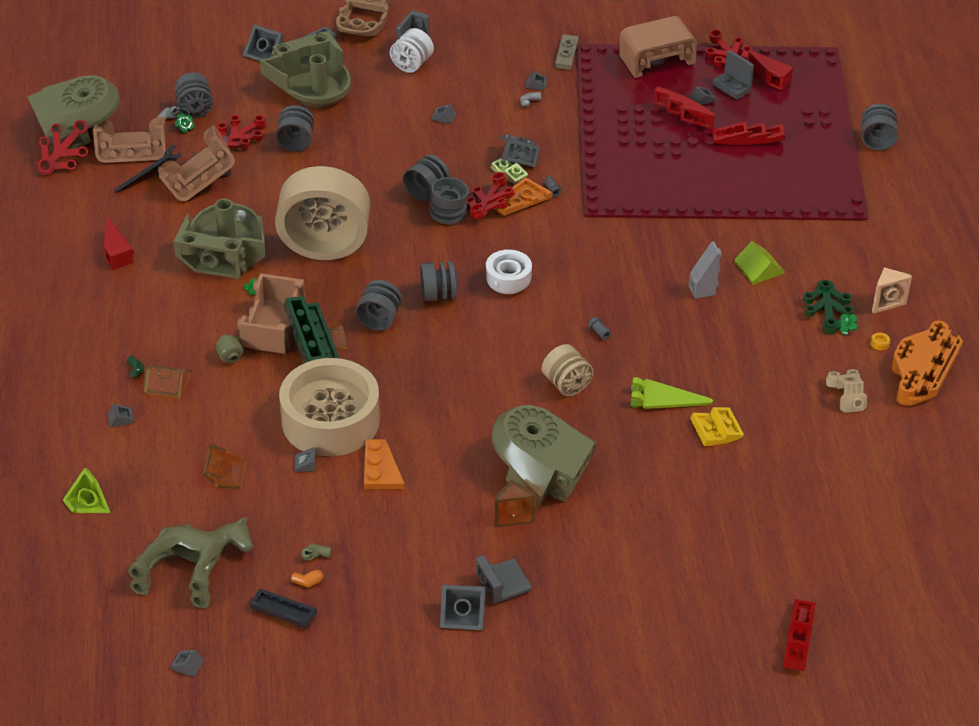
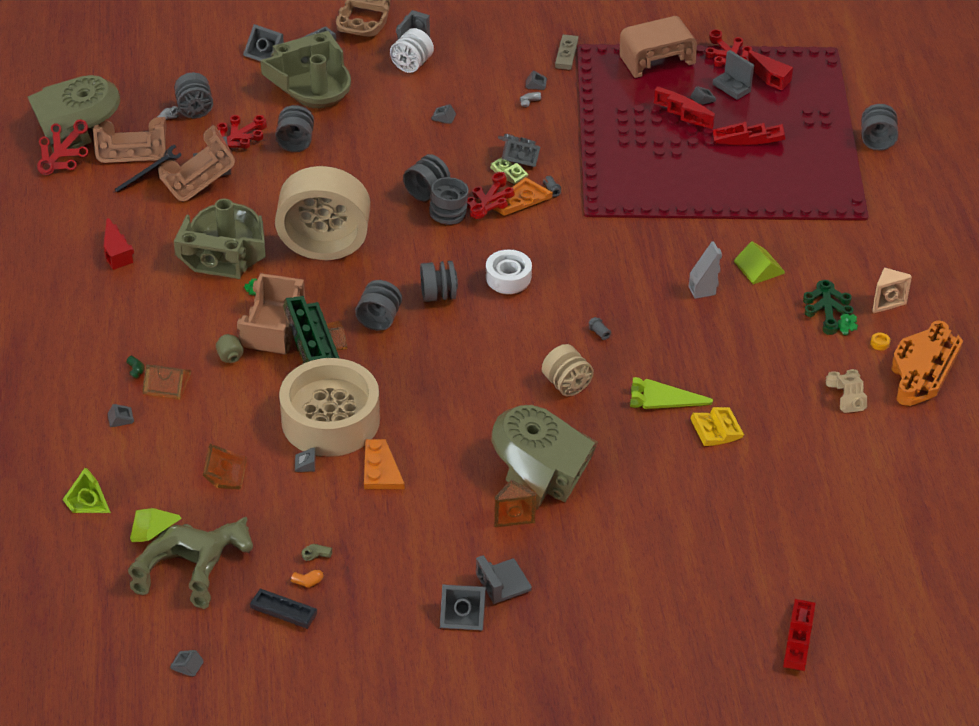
green plant [174,114,195,133] -> none
none -> lime slope [130,508,181,542]

